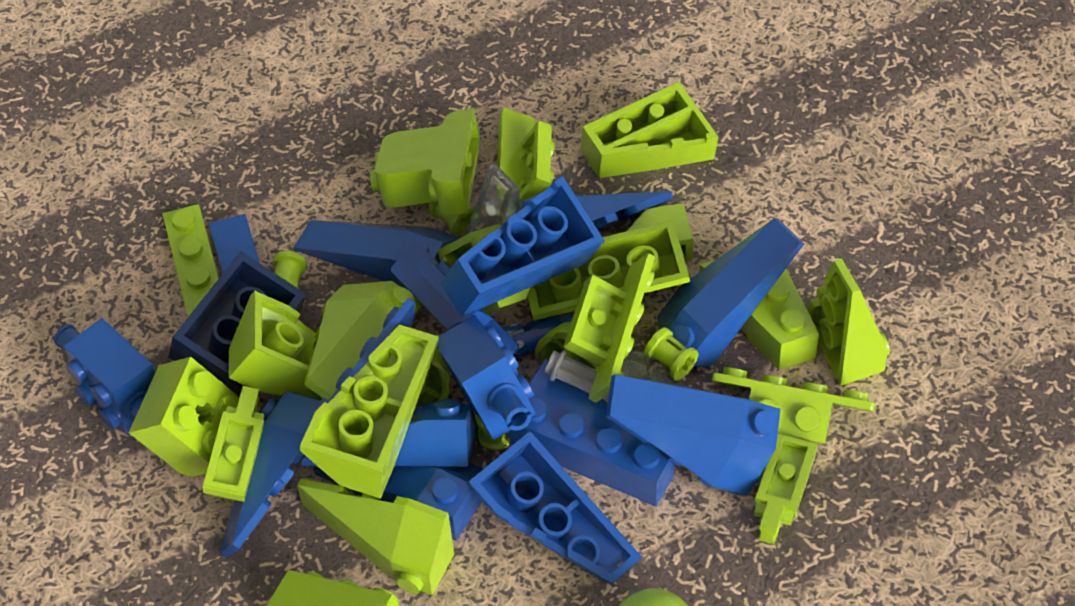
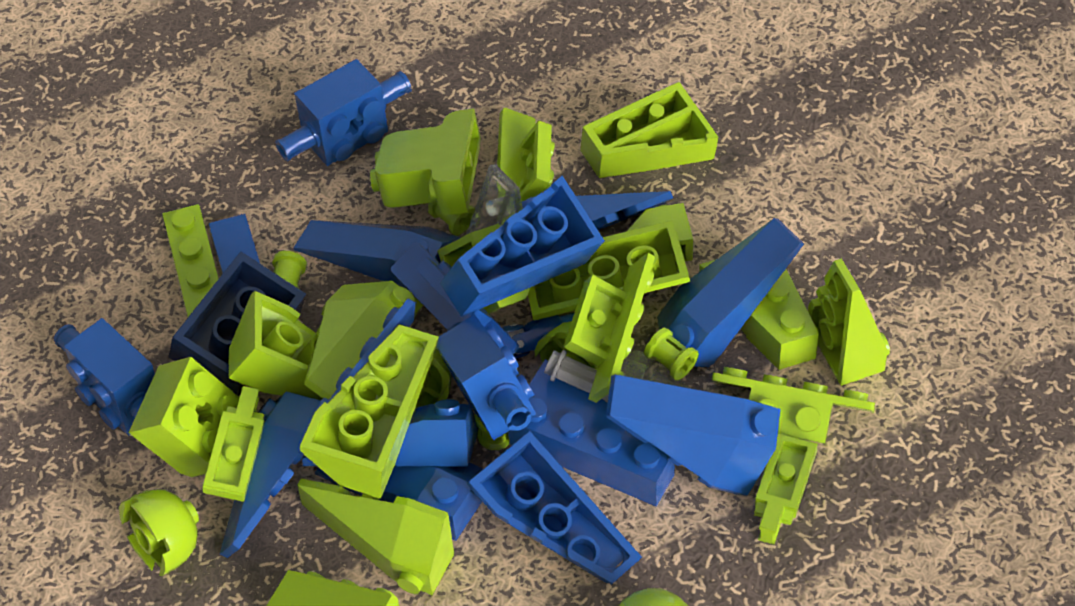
none -> lime cylinder [119,489,199,576]
none -> blue brick [275,59,412,166]

